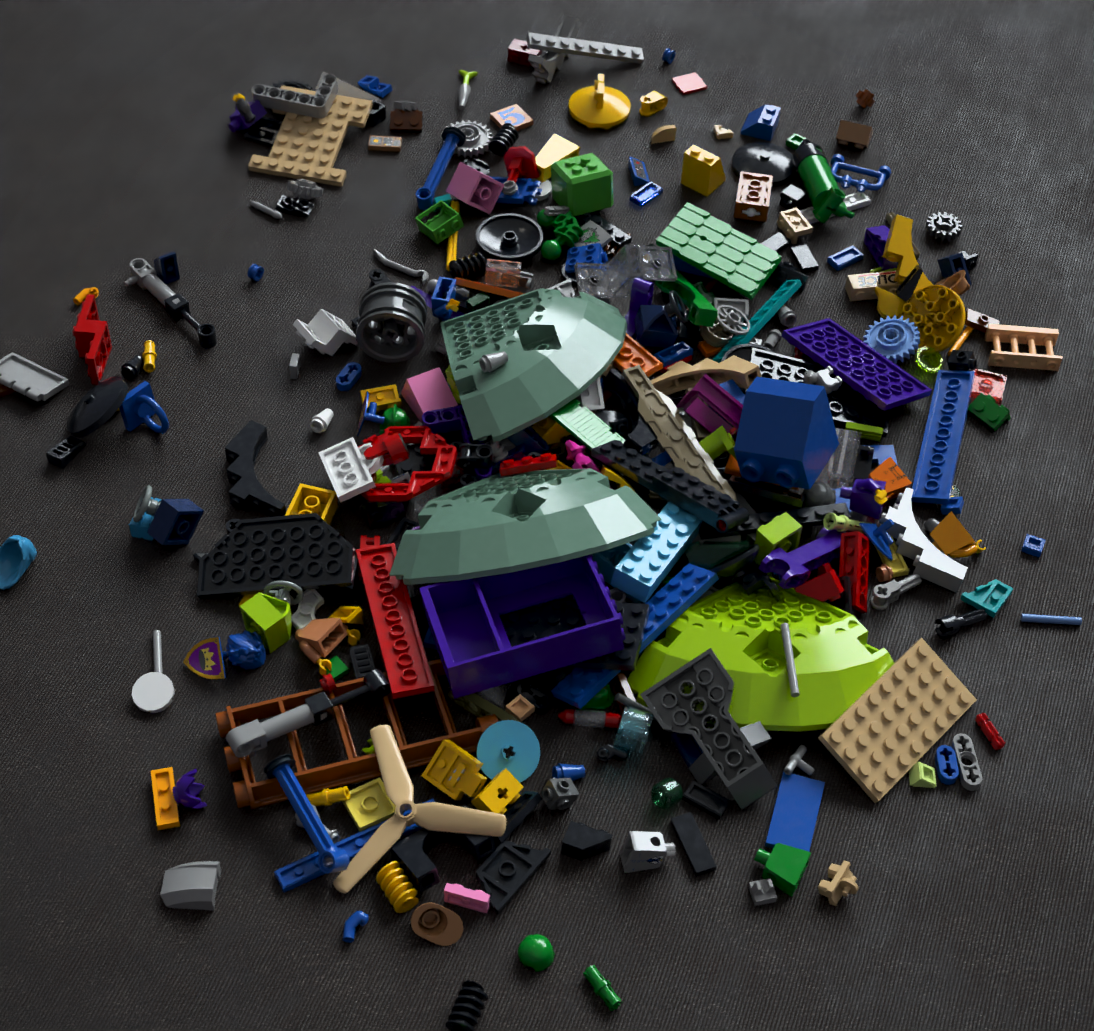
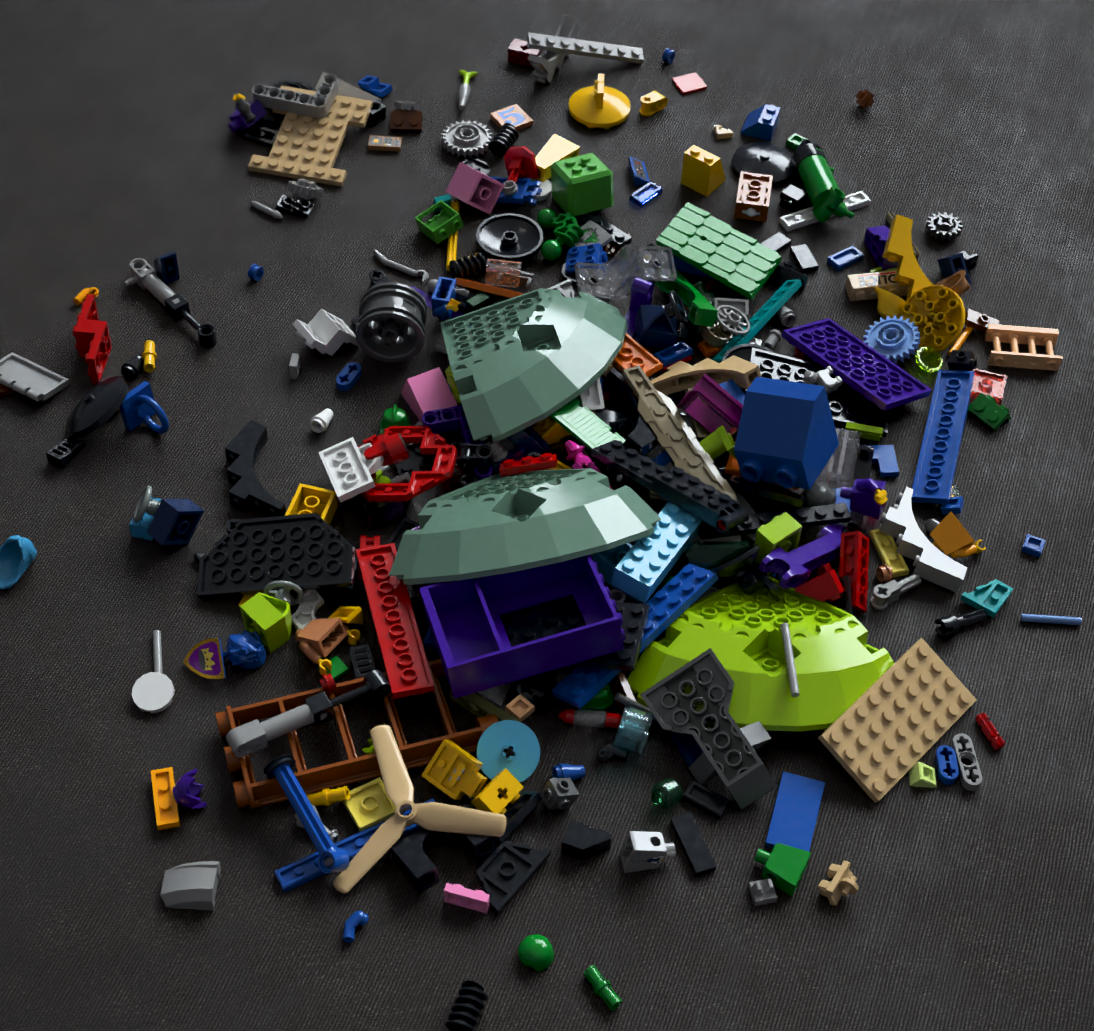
blue shield [357,391,385,436] -> none
yellow bracket [360,384,401,414] -> none
yellow piece [376,861,419,913] -> none
medium nougat piece [411,902,463,946] -> none
blue piece [416,127,466,210] -> none
light grey cone [479,351,508,373] -> none
light grey axle [543,206,569,216] -> none
yellow slope [601,465,637,494] -> none
tan brick [650,125,676,144] -> none
tan bracket [777,207,813,244] -> none
light grey piece [784,745,814,776] -> none
yellowish green pin [823,513,872,534] -> none
blue bar [831,154,891,192] -> none
medium nougat slope [836,120,873,149] -> none
blue shield [859,519,894,561] -> none
orange torso [868,457,912,501] -> none
black slope [896,265,923,303] -> none

